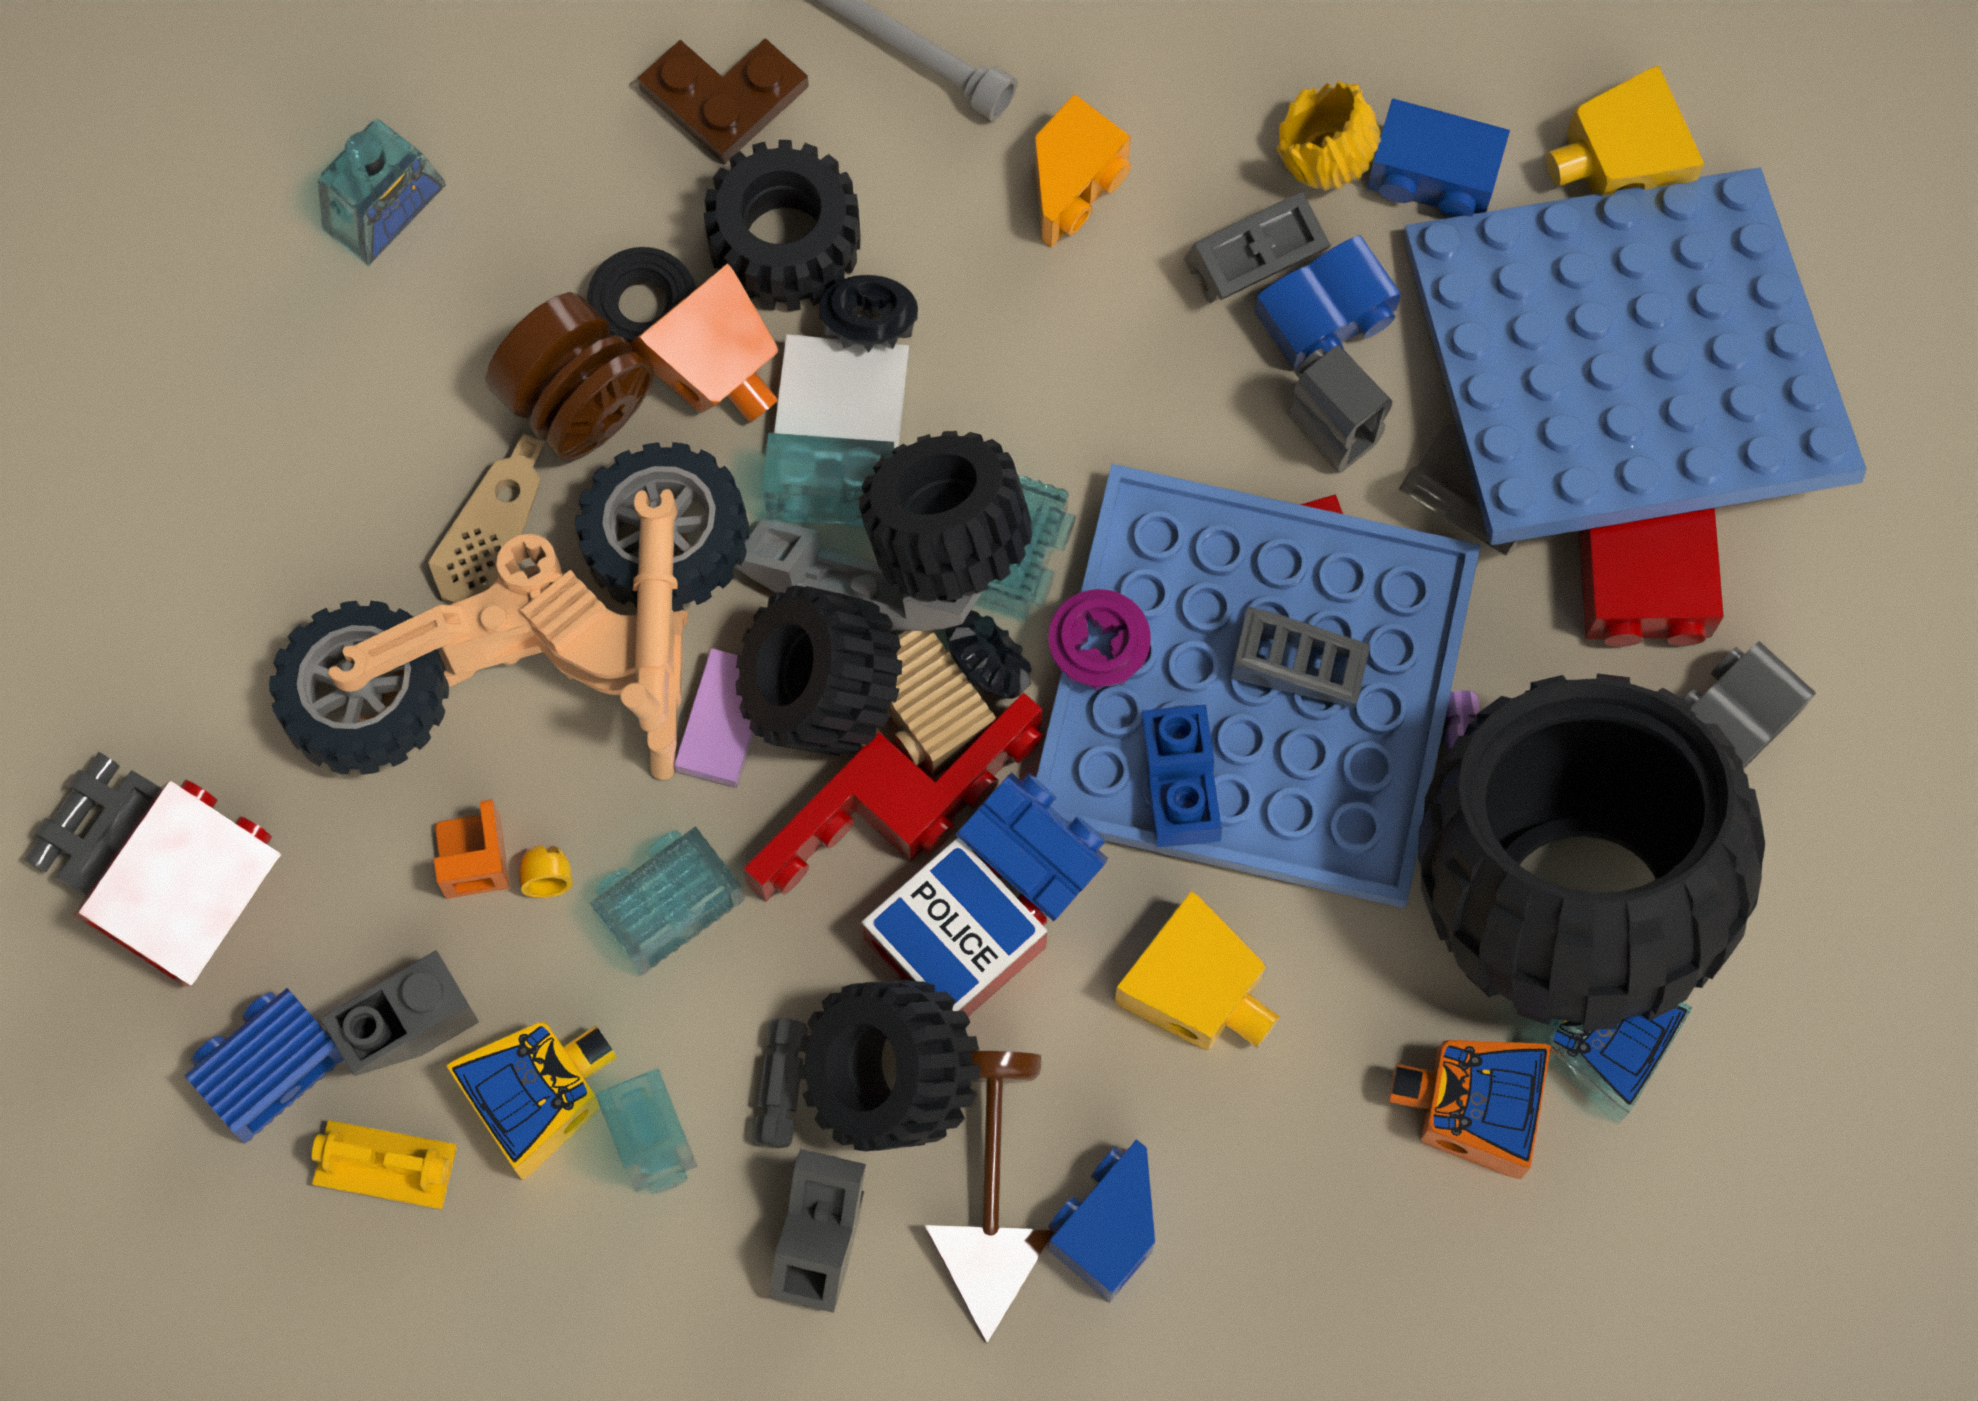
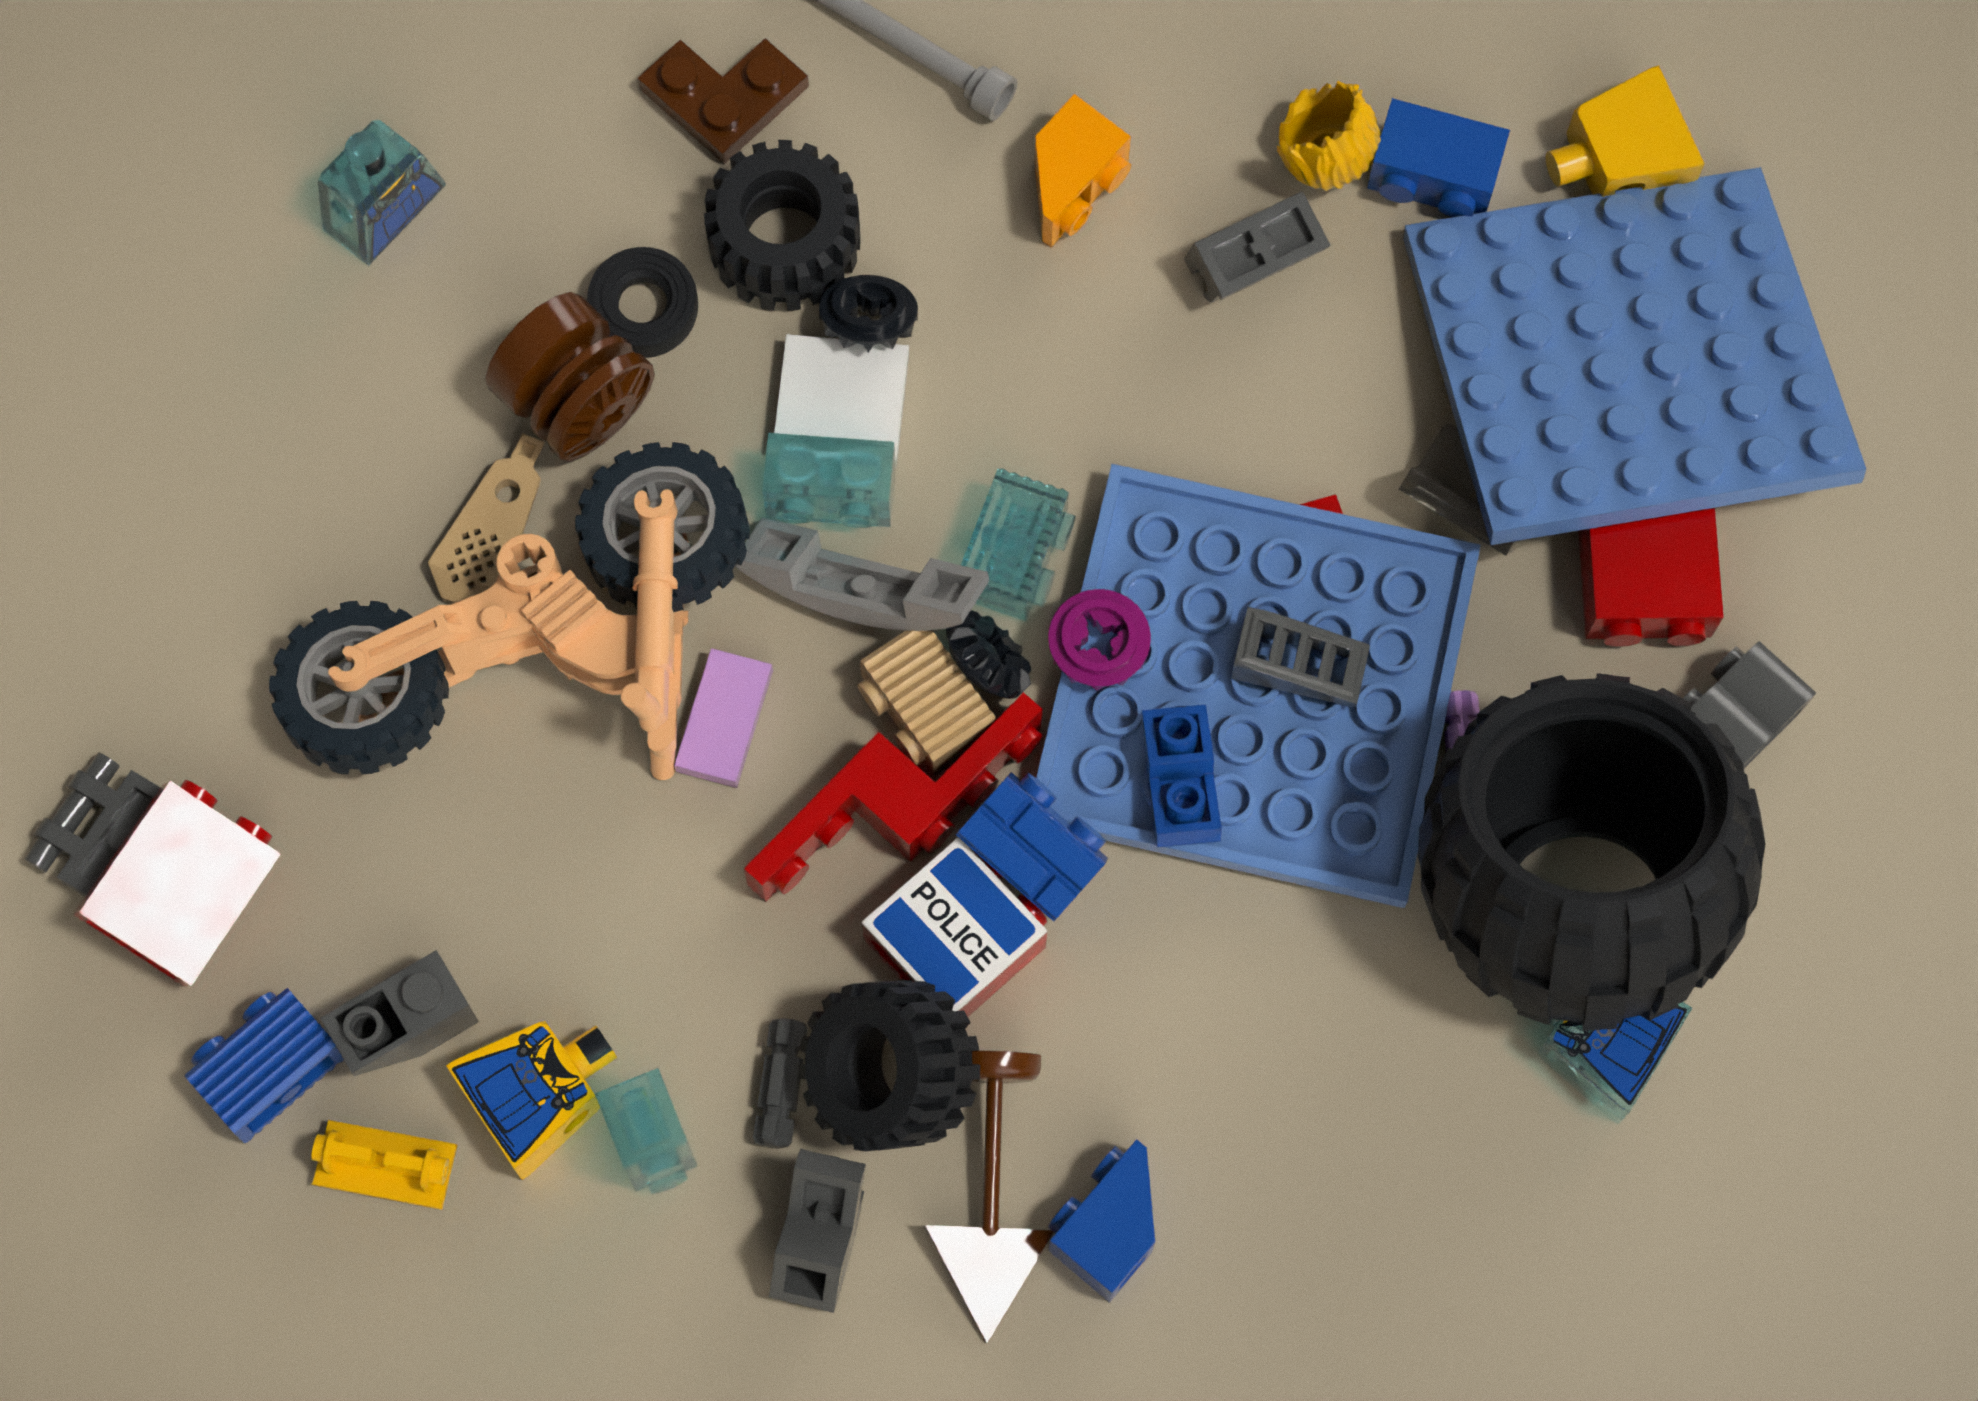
orange panel [434,799,510,899] -> none
yellow hinge [519,845,573,898] -> none
clear light blue brick [589,826,745,976] -> none
torso [630,264,778,423] -> none
black tyre [735,585,902,756] -> none
black tyre [859,431,1033,601] -> none
yellow torso [1114,891,1280,1050] -> none
blue brick [1254,235,1401,370] -> none
dark grey brick [1289,345,1392,472] -> none
torso [1389,1040,1551,1179] -> none

